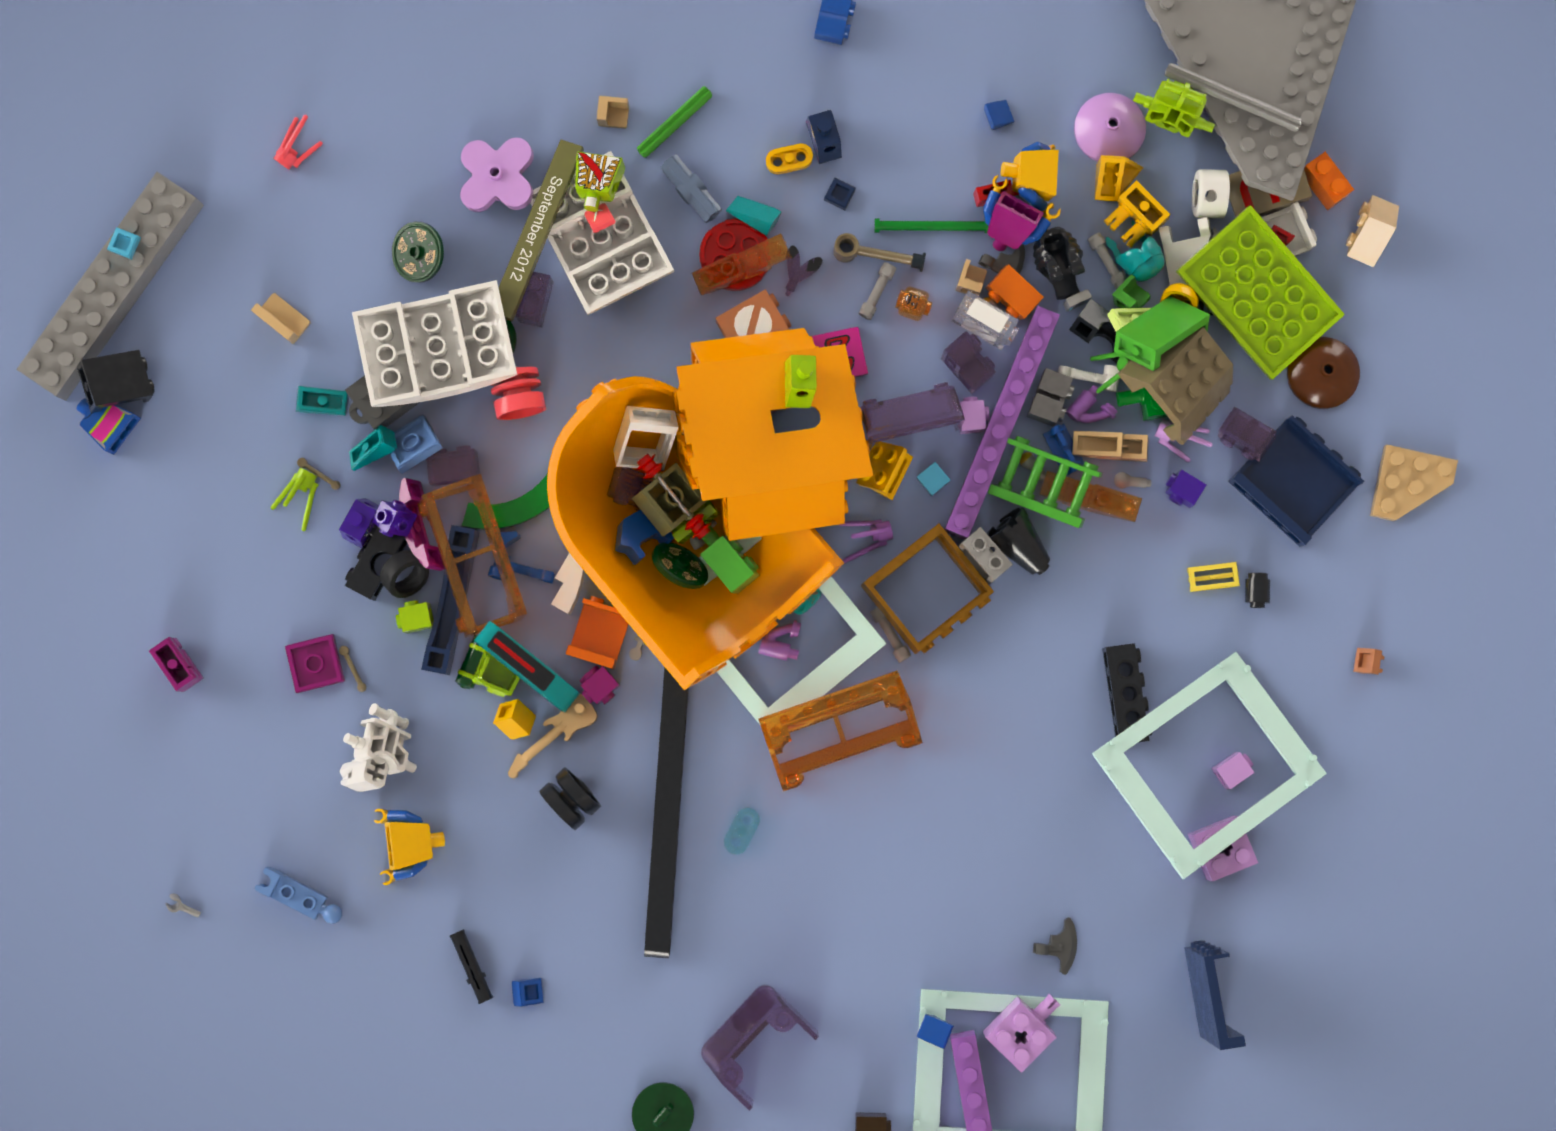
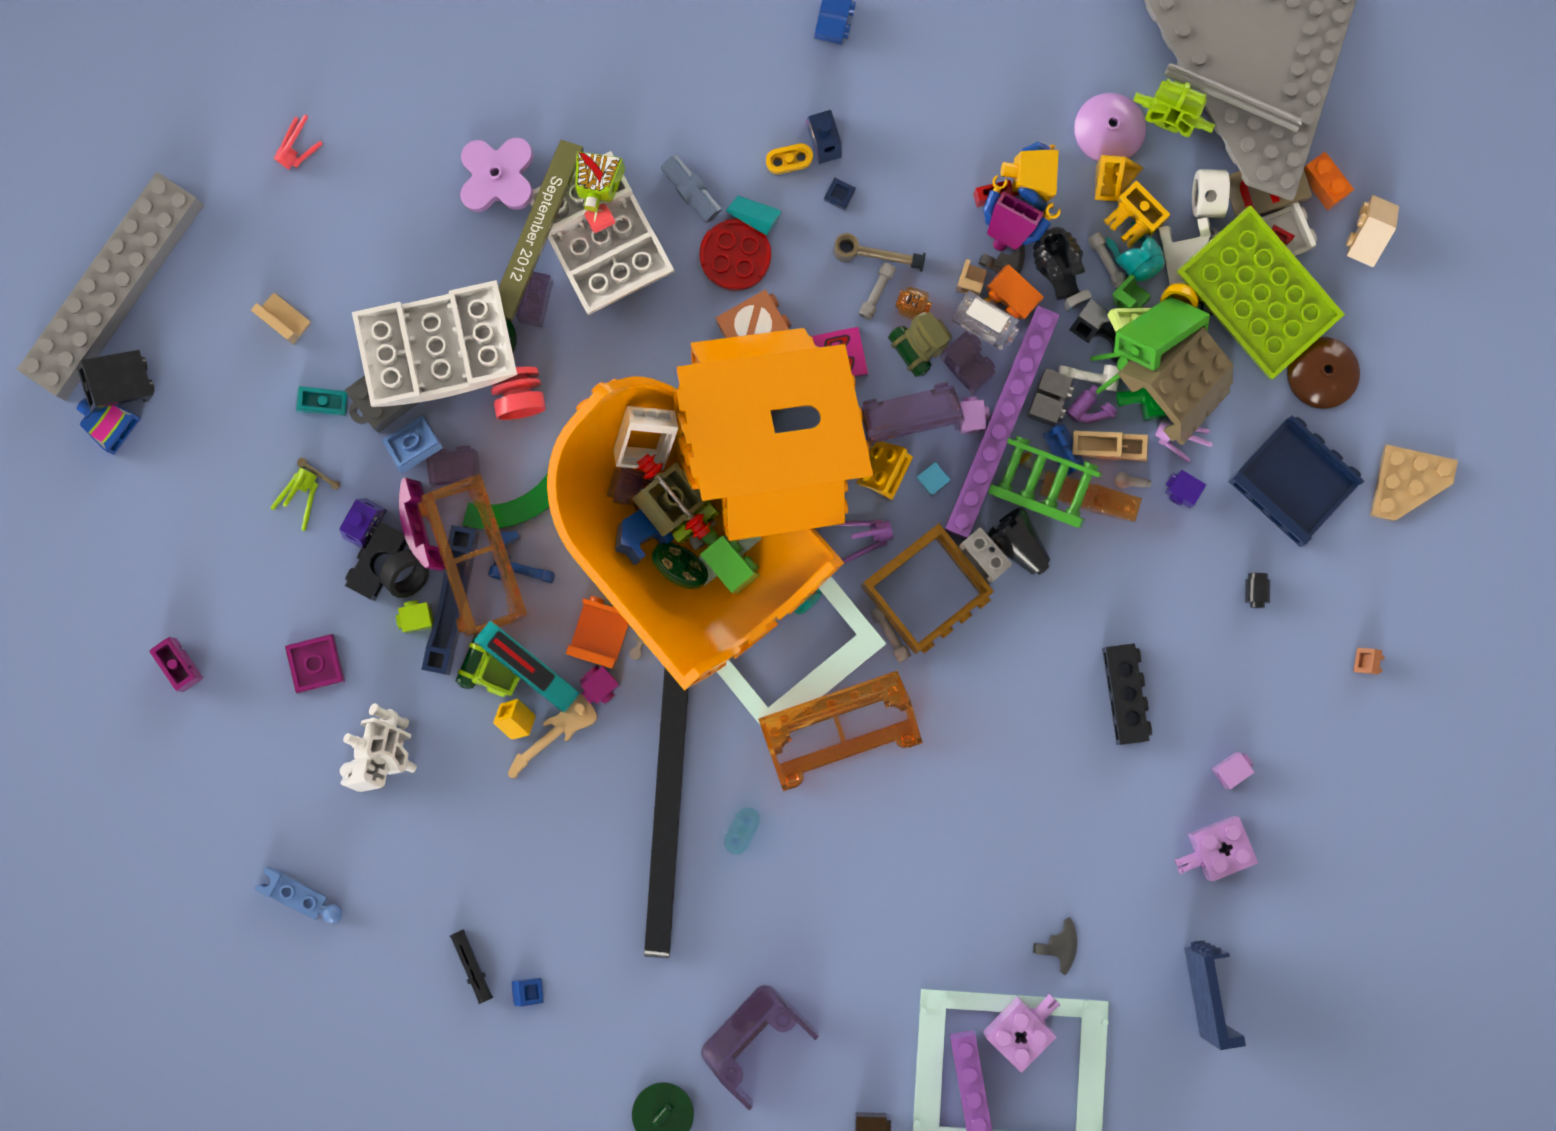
medium azure tile [107,227,141,260] -> none
light grey hand [165,893,201,917] -> none
dark tan hinge [339,646,367,692] -> none
teal slope [349,425,397,471] -> none
dark purple brick [372,500,417,537] -> none
yellow torso [374,809,445,885] -> none
dark green shield [392,222,444,283] -> none
black wheel [539,767,601,830] -> none
white slope [551,553,585,615] -> none
tan panel [597,96,629,129] -> none
bright green axle [637,86,712,158] -> none
clear orange slope [692,233,792,295] -> none
medium lavender plant [758,620,801,661] -> none
clear purple piece [785,245,823,296] -> none
lime torso [785,355,817,408] -> none
green bar [874,218,989,233] -> none
blue slope [917,1014,954,1049] -> none
blue slope [984,100,1015,130] -> none
light aqua door [1092,652,1327,879] -> none
light yellow tile [1187,562,1240,592] -> none
clear purple brick [1218,407,1277,462] -> none
none -> olive piece [888,312,952,377]

